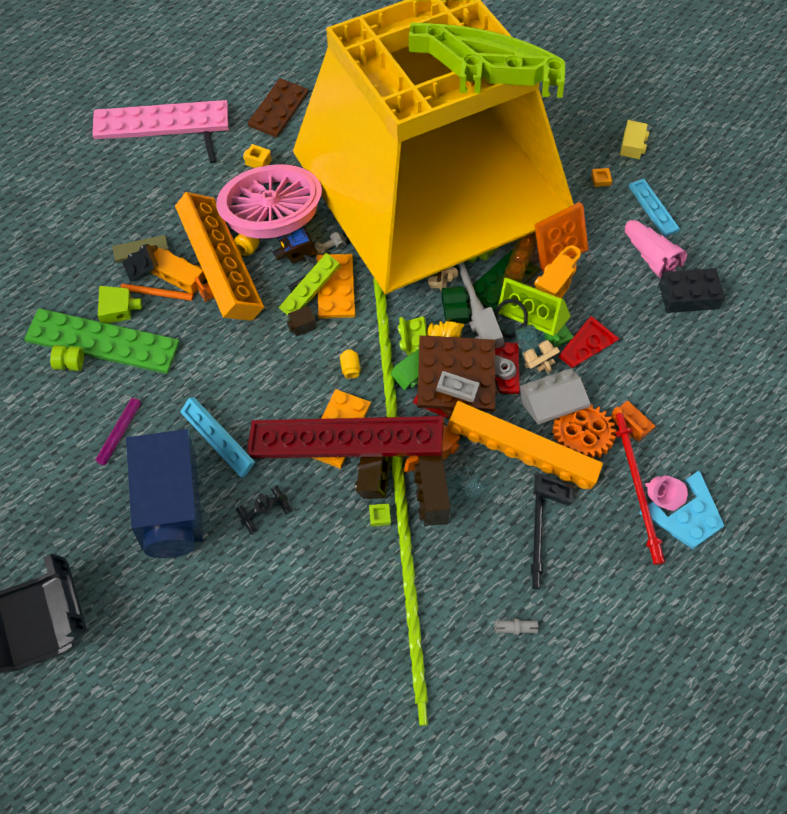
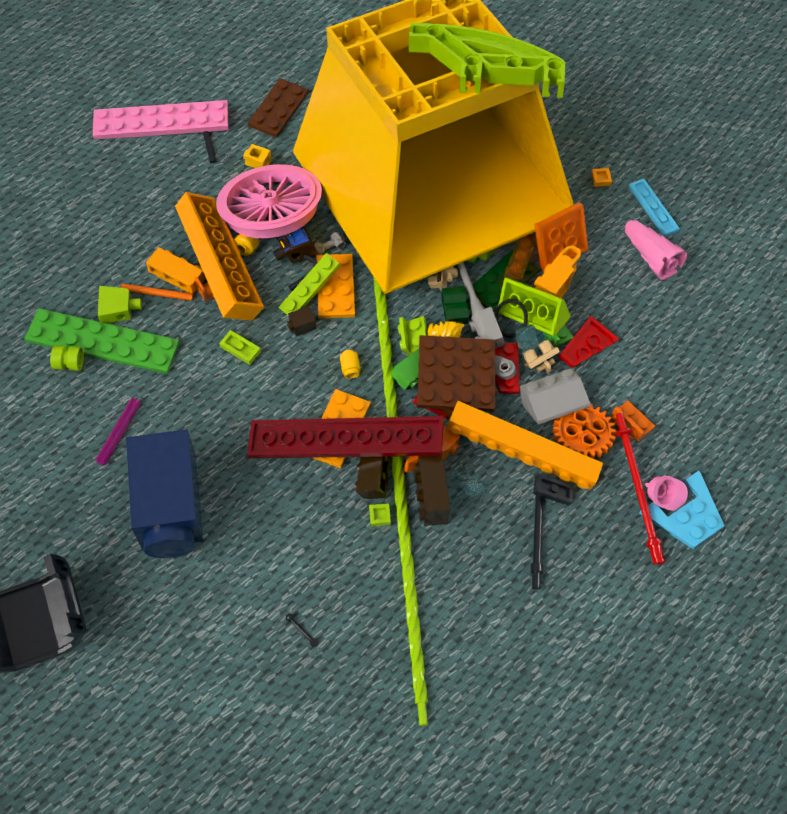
olive tile [112,235,169,263] -> none
black bracket [122,244,159,282] -> none
medium azure plate [181,397,255,477] -> none
black axle [235,485,293,535] -> none
light grey plate [436,371,479,403] -> none
light grey pin [494,618,538,635] -> none
light yellow brick [620,120,649,159] -> none
black brick [659,268,725,313] -> none
none -> lime plate [219,330,261,365]
none -> black hinge [286,614,318,647]

